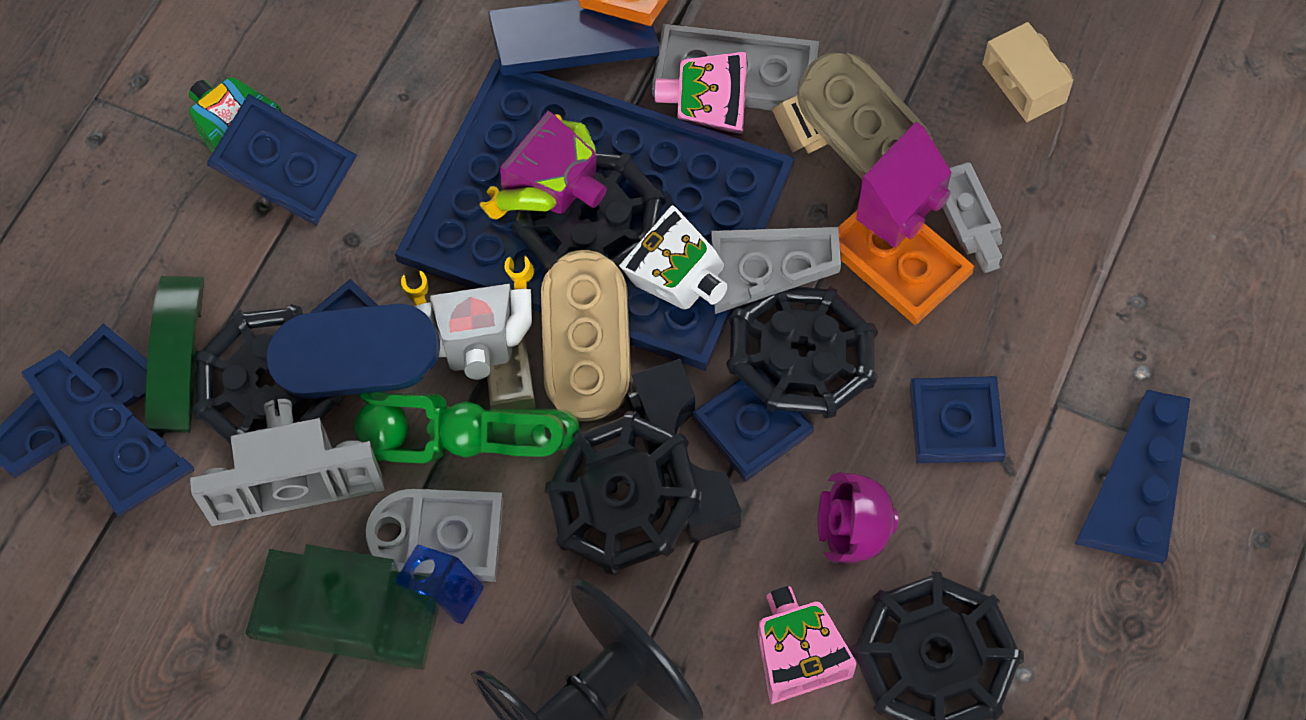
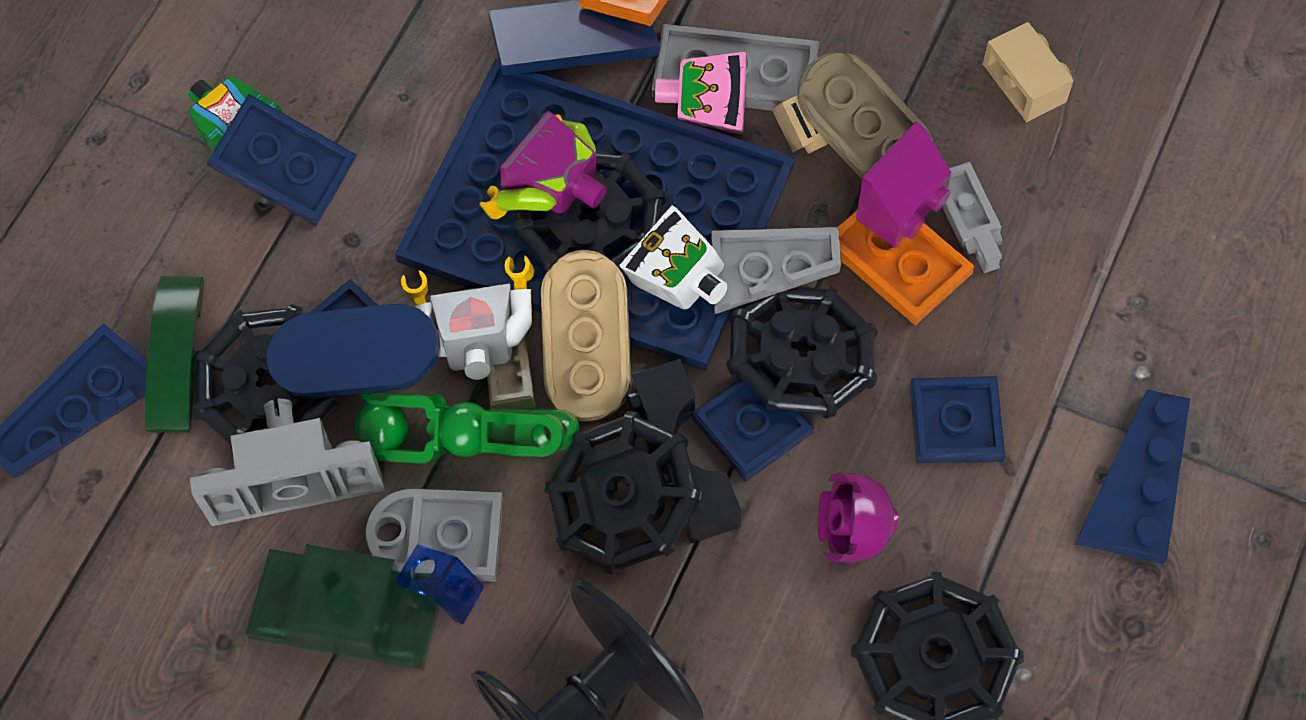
dark blue wing [21,350,194,518] -> none
torso [758,586,856,704] -> none

